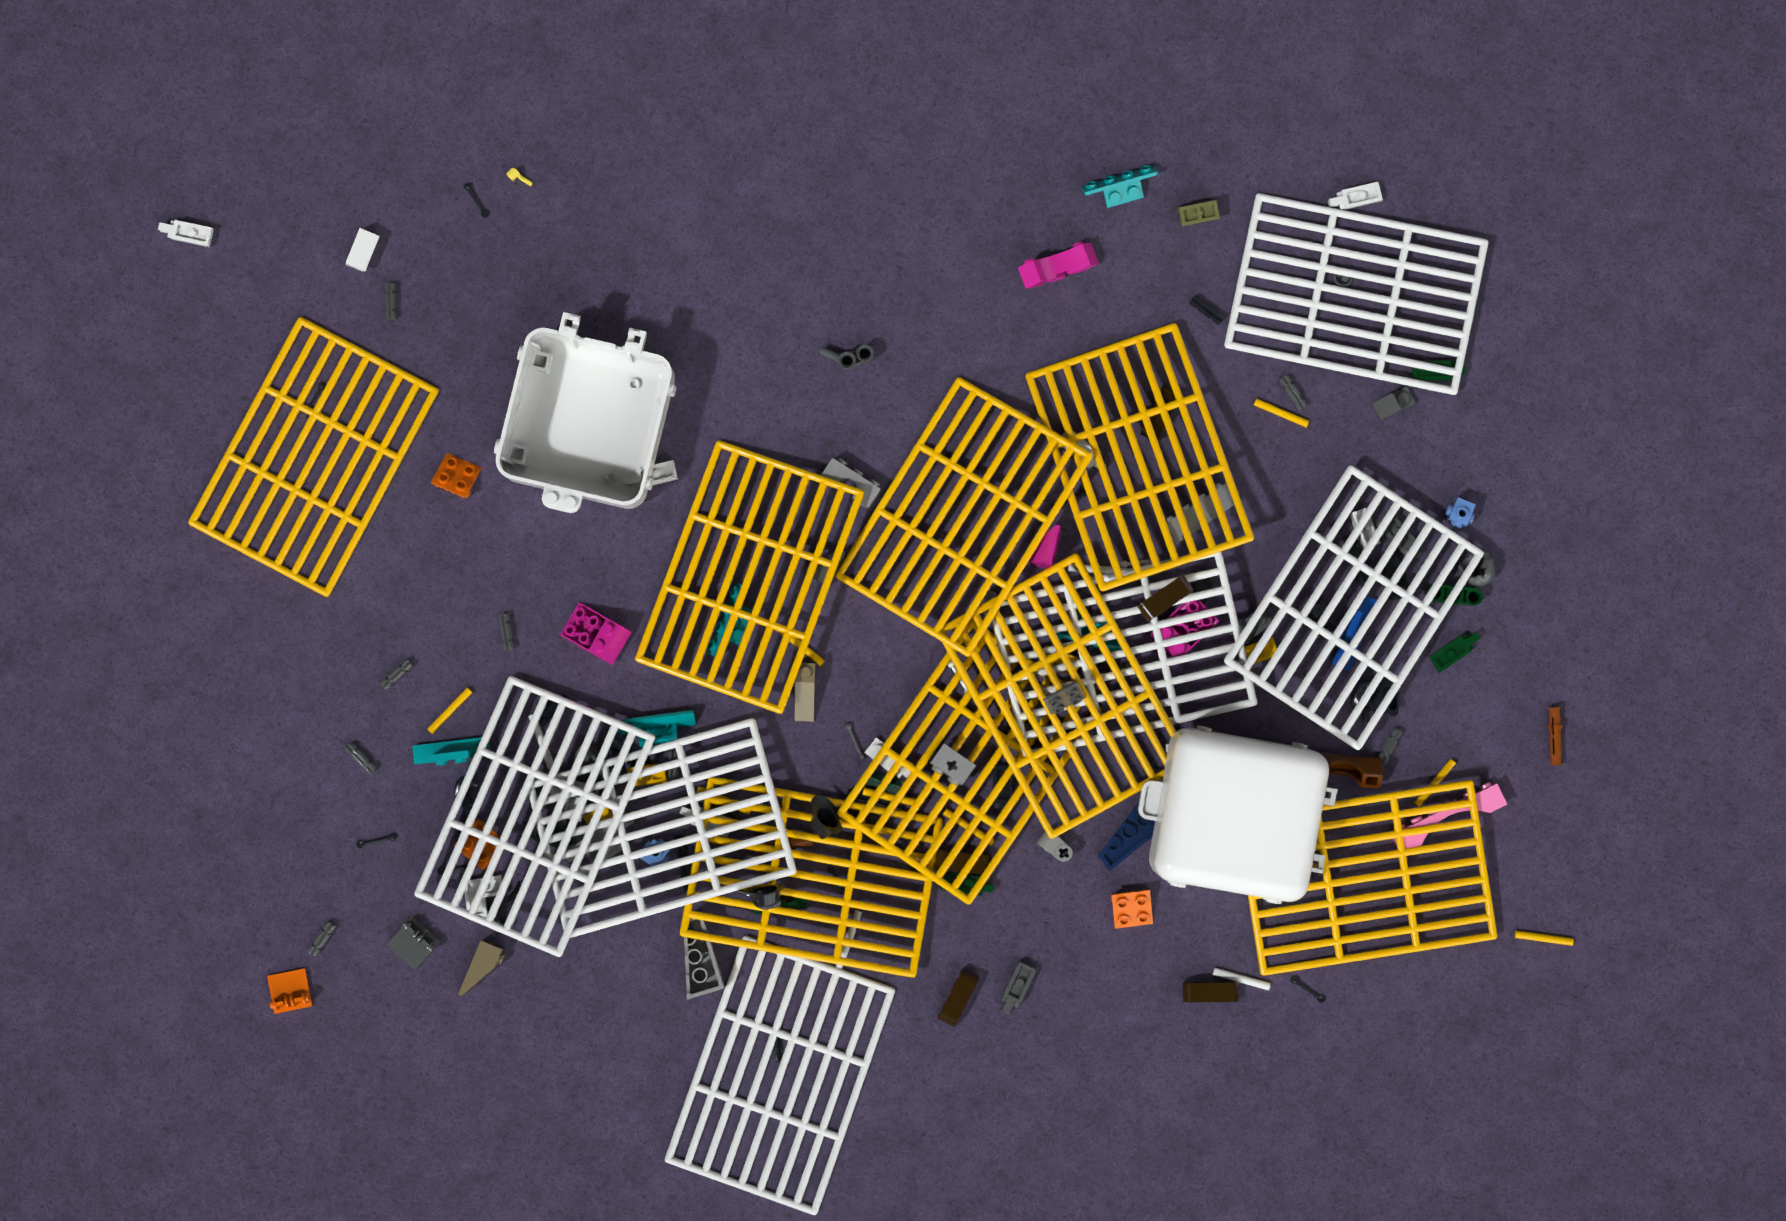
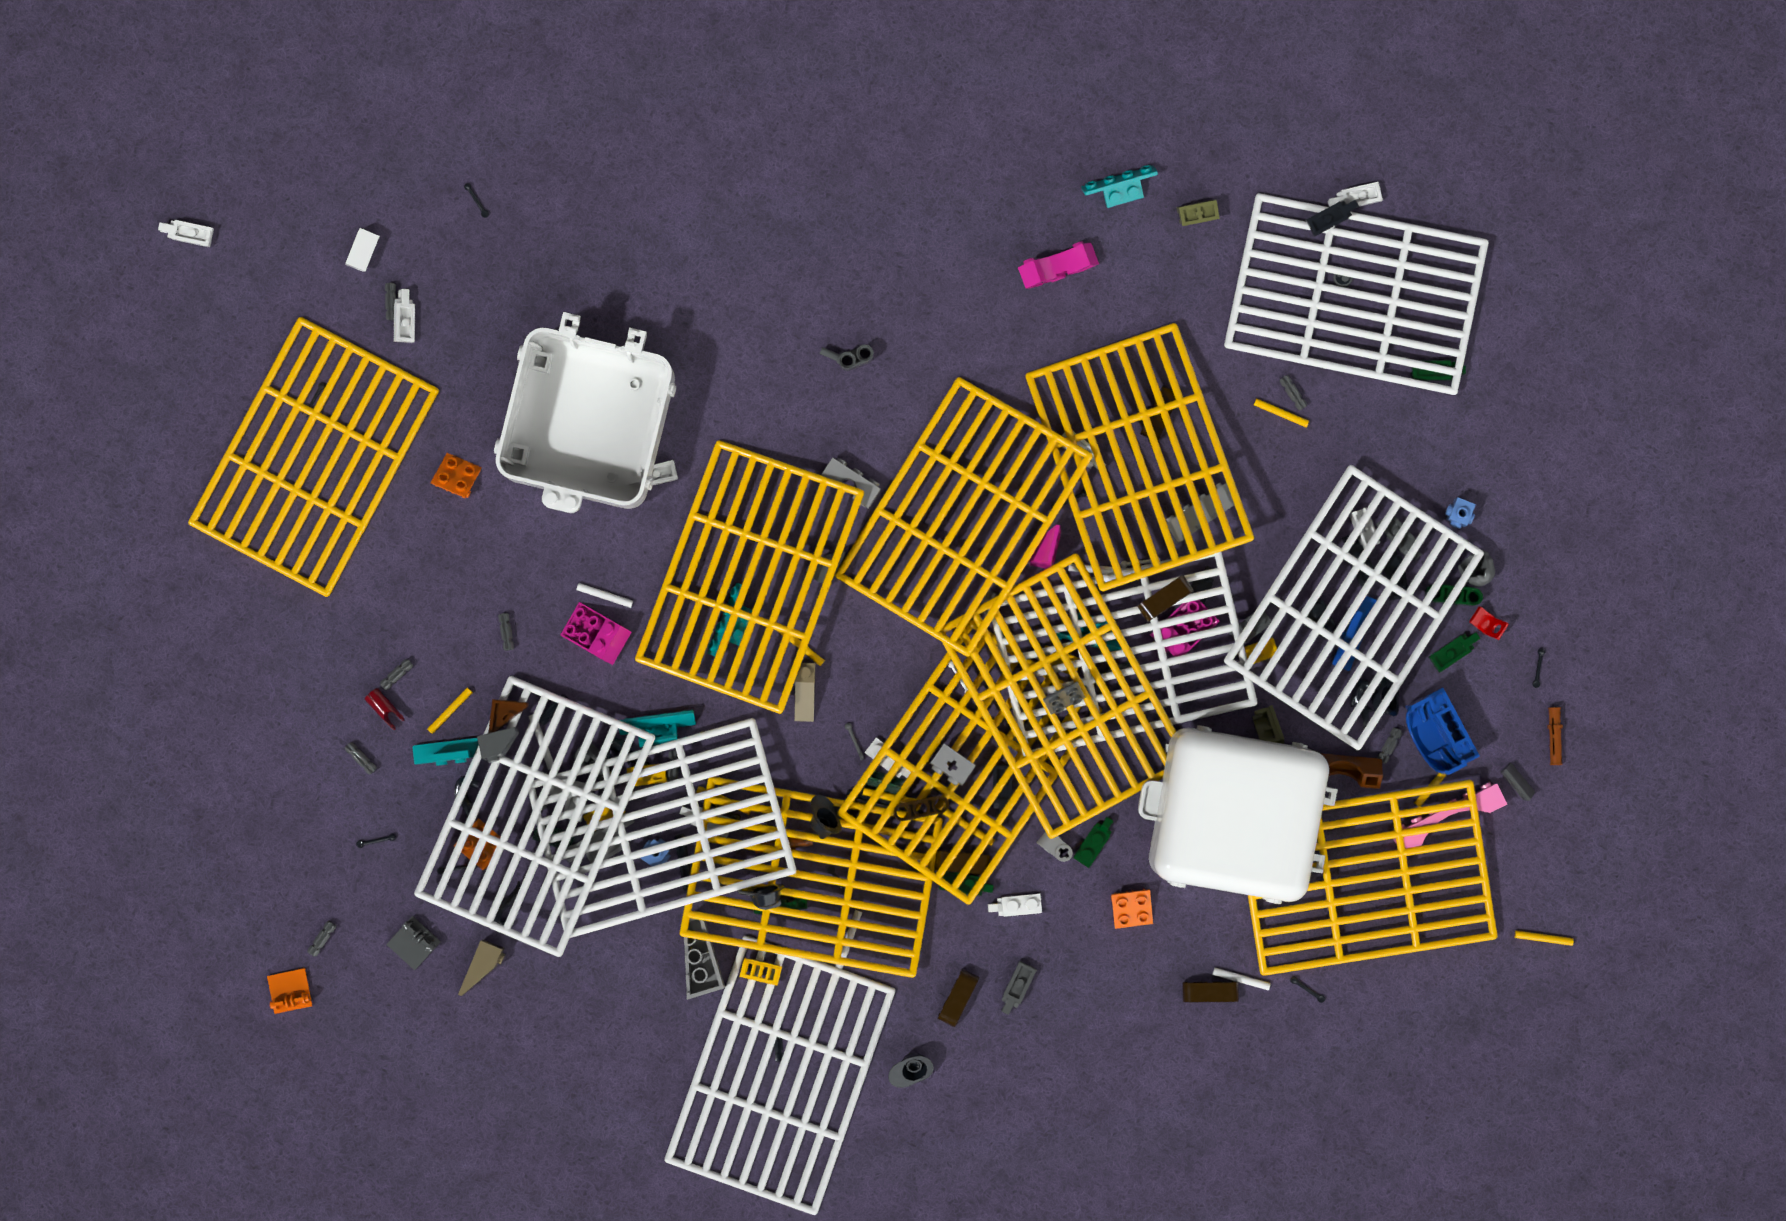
white plate [464,875,503,917] -> none
light yellow hand [506,168,533,186] -> none
dark blue wing [1098,802,1155,871] -> none
black axle [1190,295,1224,325] -> none
dark grey slope [1372,386,1415,420] -> none
none -> dark red piece [364,688,405,730]
none -> white hinge [394,289,415,343]
none -> dark grey slope [477,727,519,763]
none -> reddish brown tile [488,699,529,733]
none -> white bar [577,583,633,608]
none -> yellow slope [739,957,782,986]
none -> black piece [888,1052,934,1088]
none -> dark brown beam [893,796,949,821]
none -> white hinge [988,894,1042,917]
none -> dark green hinge [1073,817,1113,868]
none -> olive hinge [1252,705,1284,744]
none -> black hinge [1305,200,1359,237]
none -> blue piece [1405,688,1480,775]
none -> red bracket [1469,606,1509,640]
none -> dark grey slope [1501,763,1535,801]
none -> black hinge [1532,648,1545,688]

